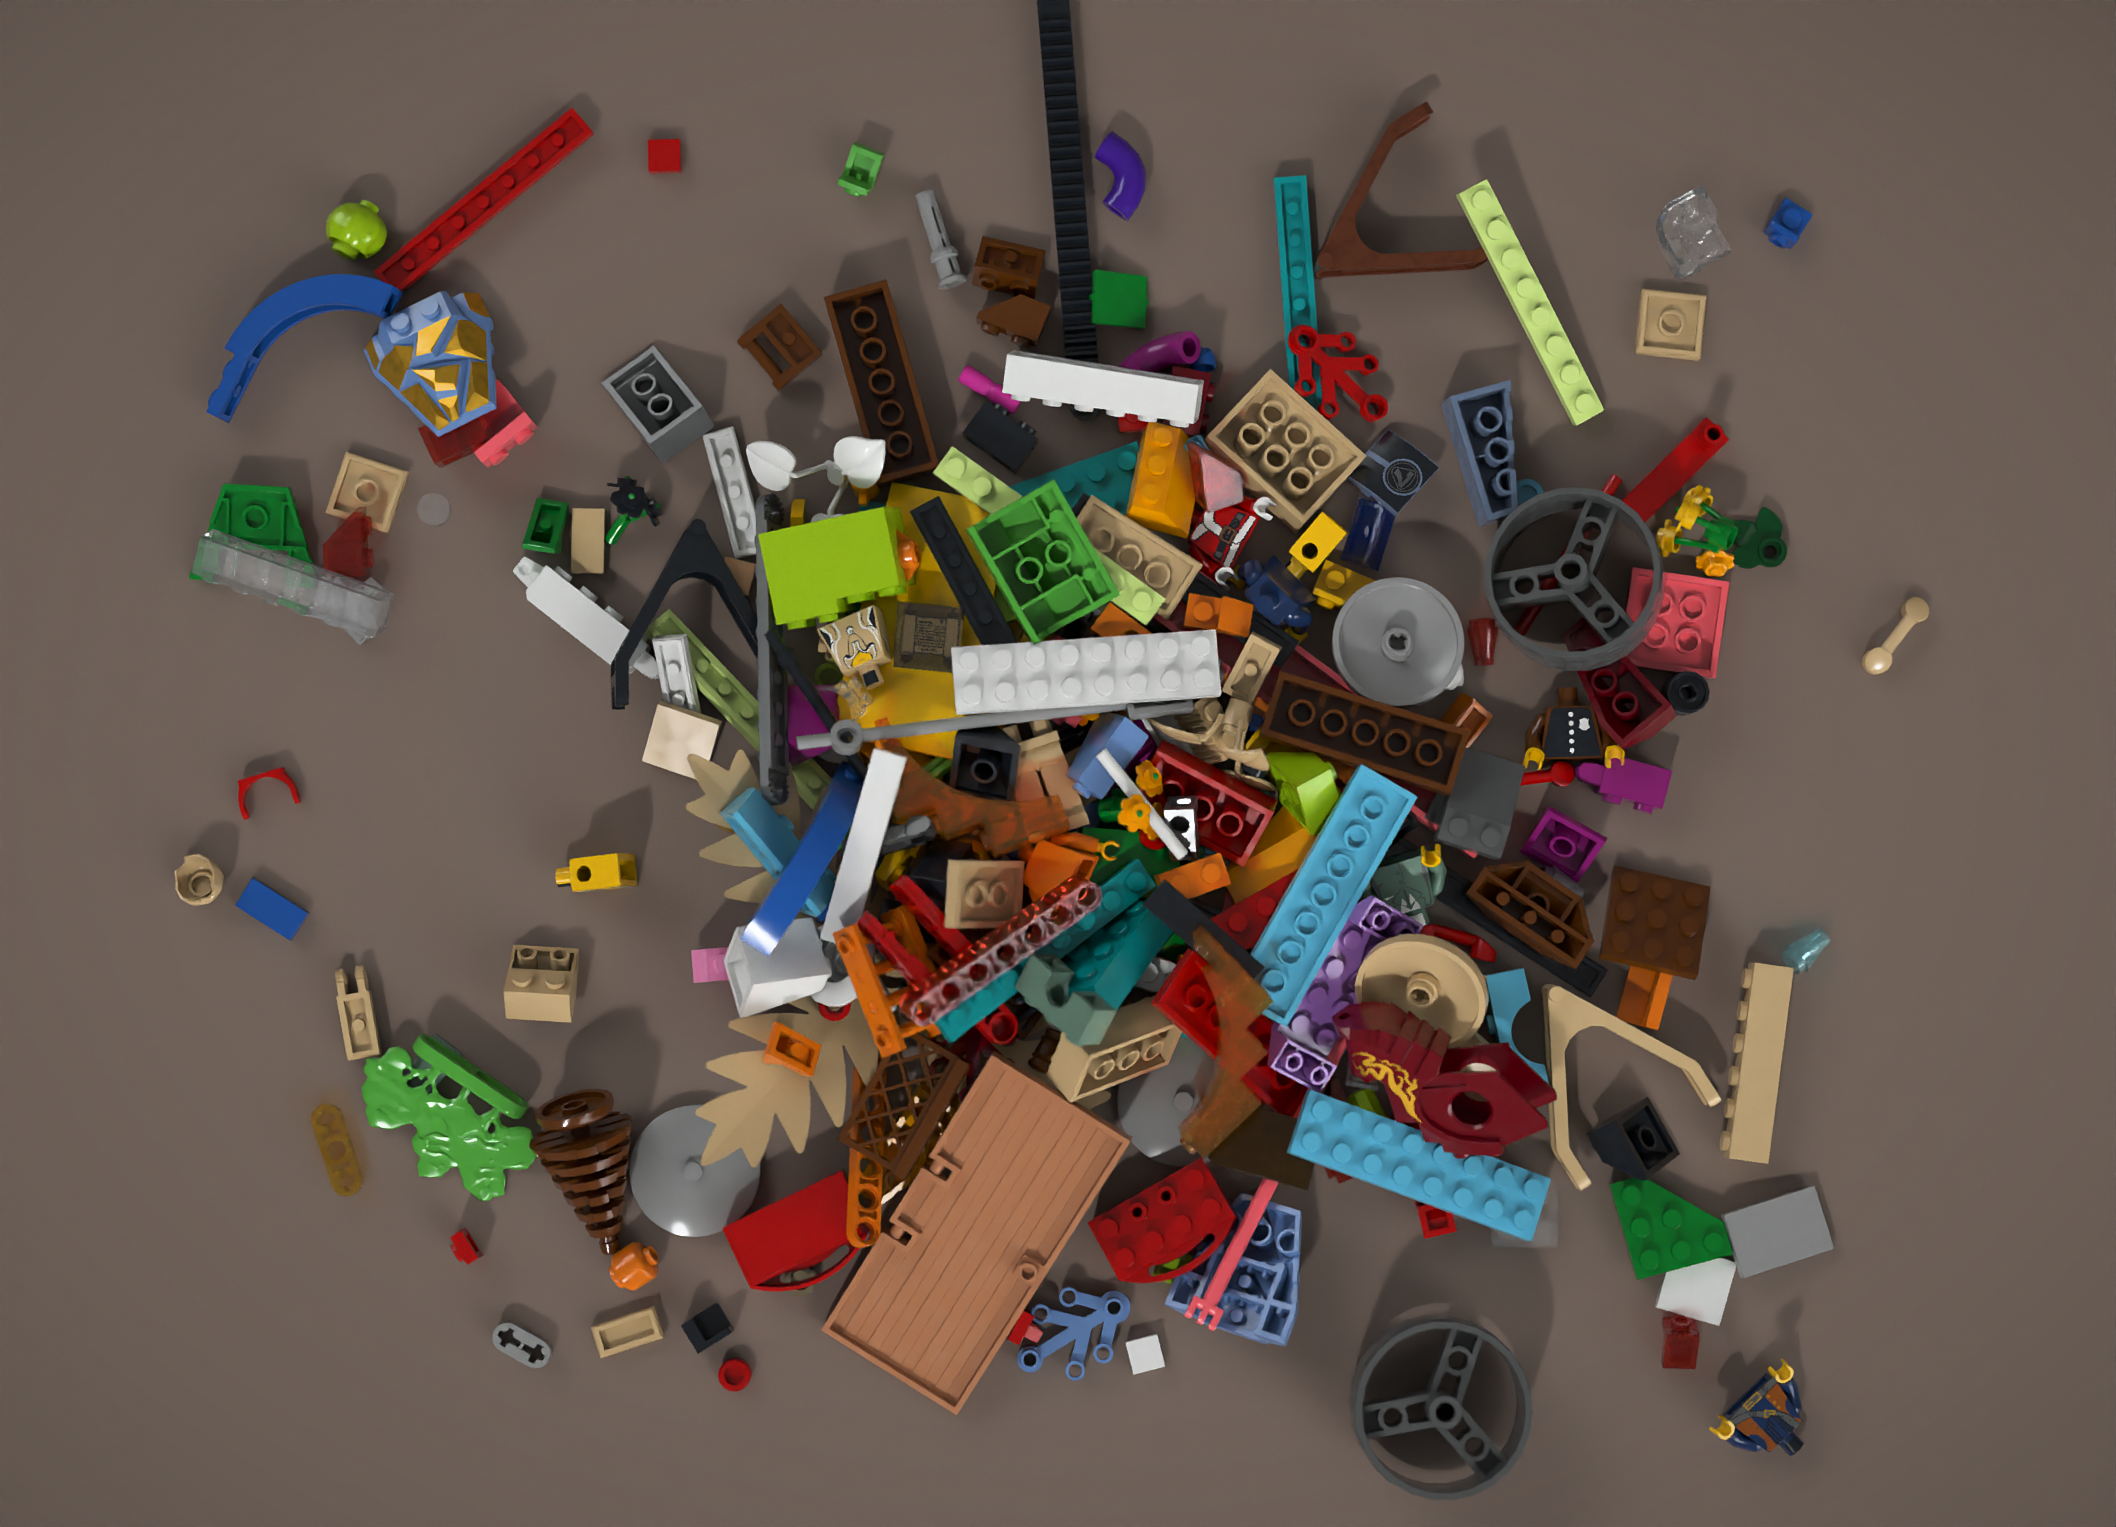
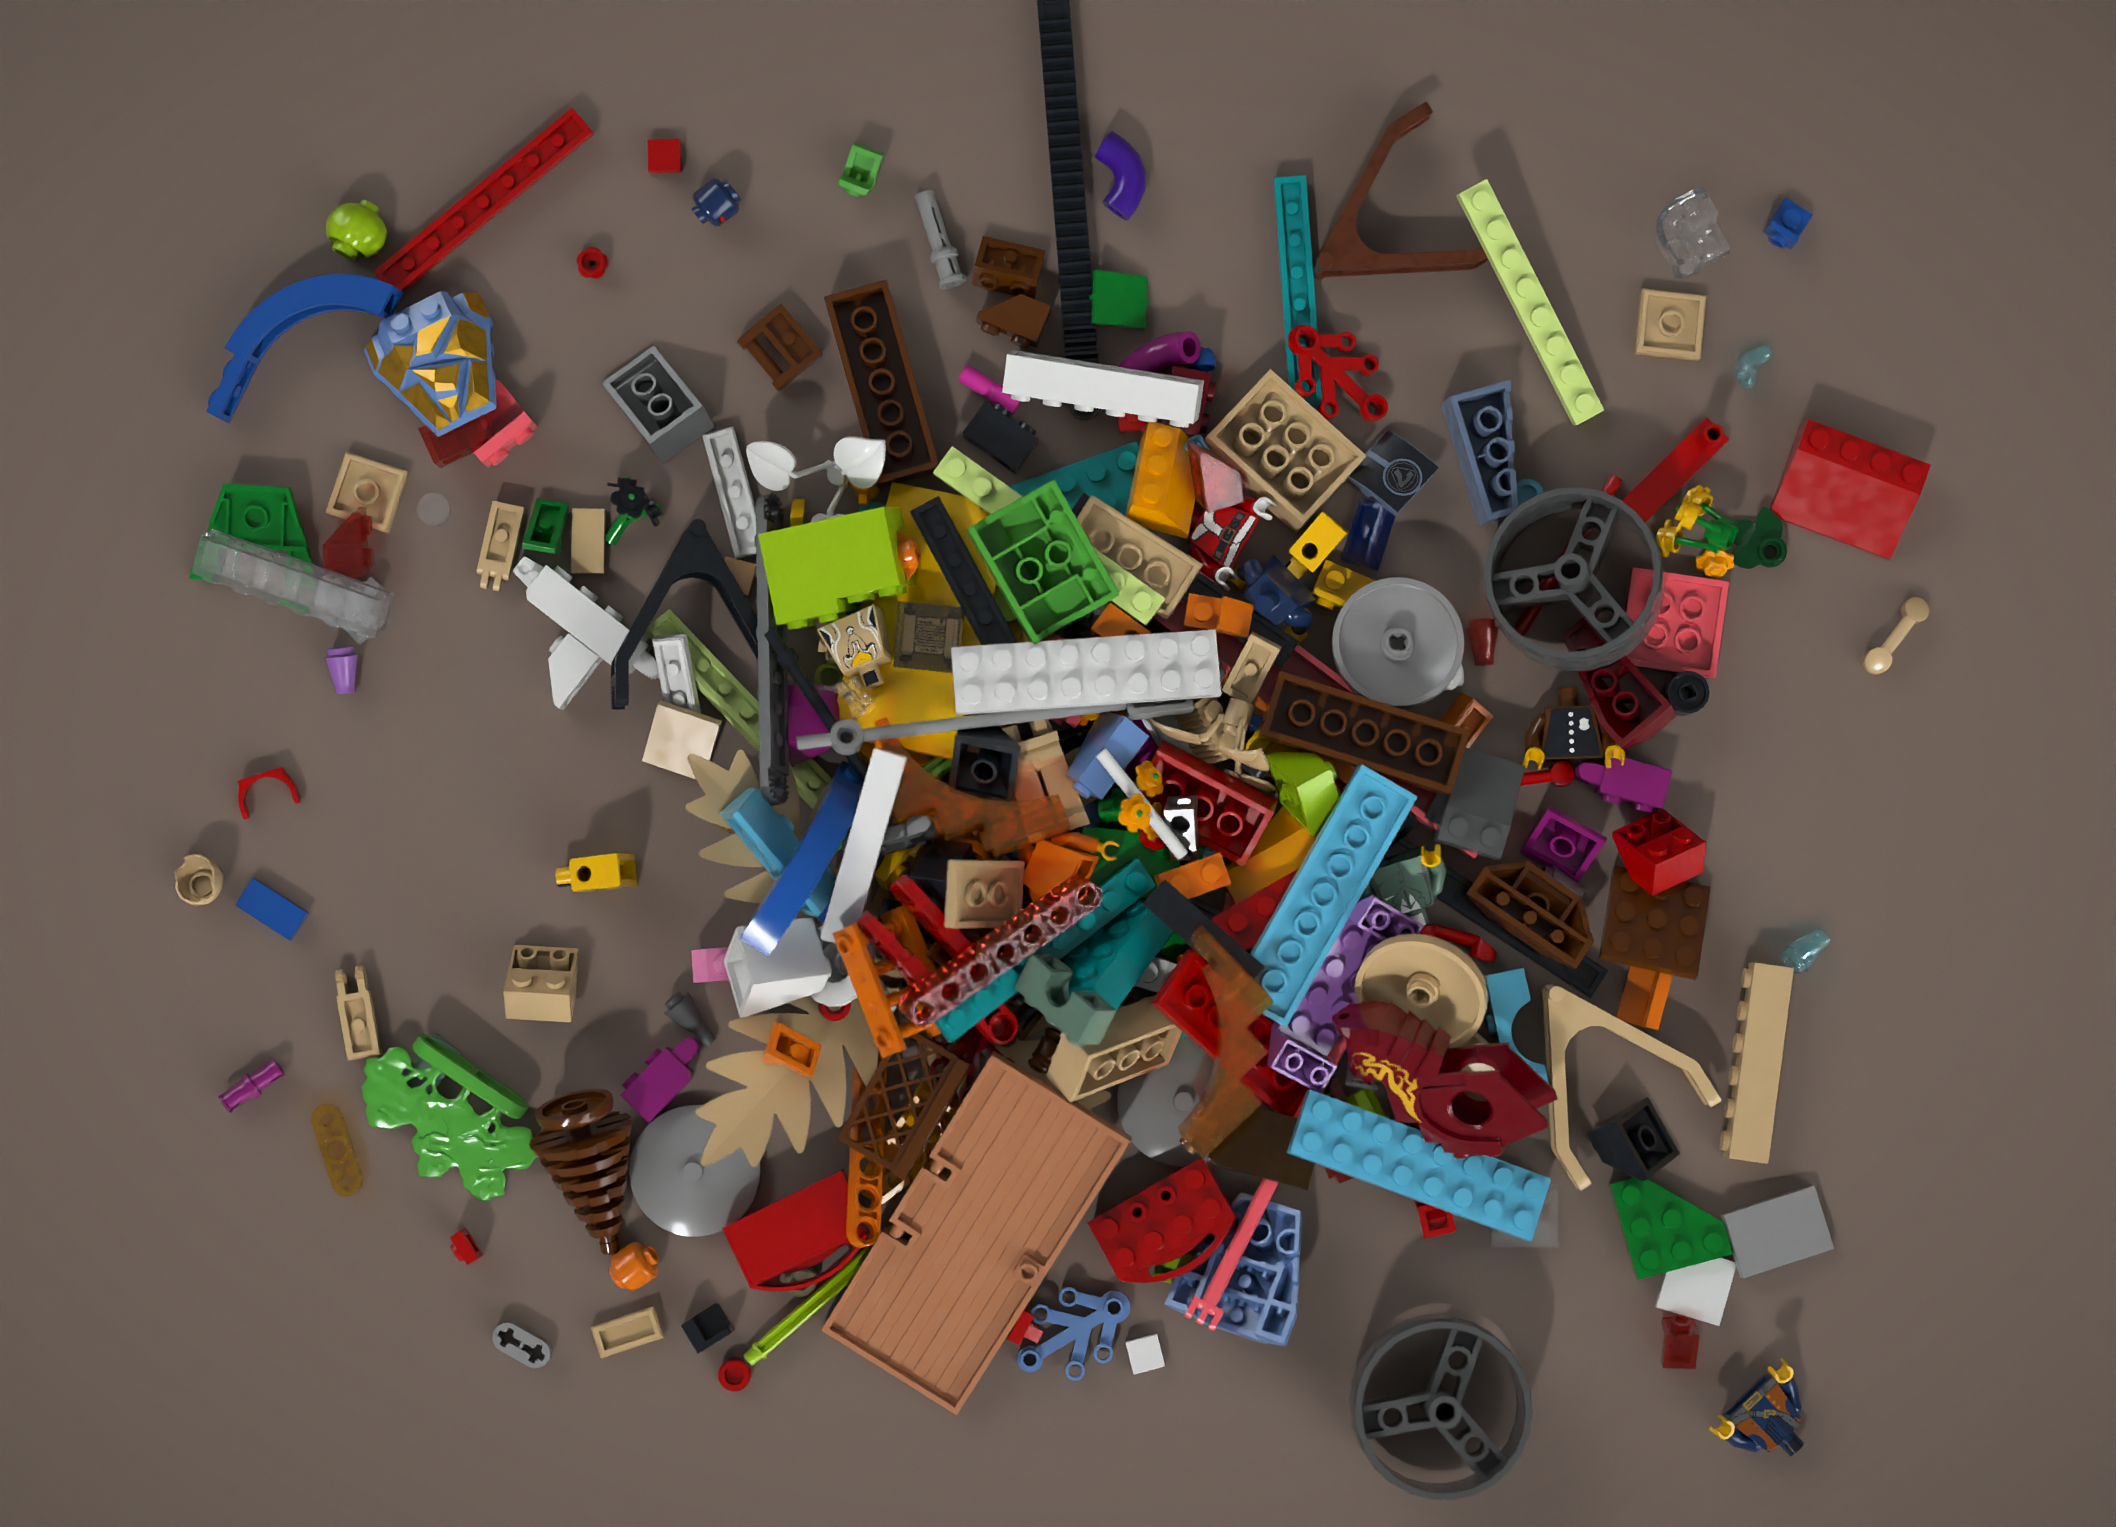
none -> magenta pin [218,1058,285,1113]
none -> medium lavender cone [325,646,357,694]
none -> tan hinge [477,500,526,592]
none -> white slope [548,633,603,710]
none -> red plate [576,247,608,279]
none -> magenta hinge [620,1037,701,1123]
none -> dark grey cone [664,992,716,1047]
none -> dark blue head [692,178,741,227]
none -> lime piece [743,1224,907,1366]
none -> red slope [1612,809,1706,896]
none -> clear light blue arm [1735,344,1773,389]
none -> red slope [1770,419,1931,560]

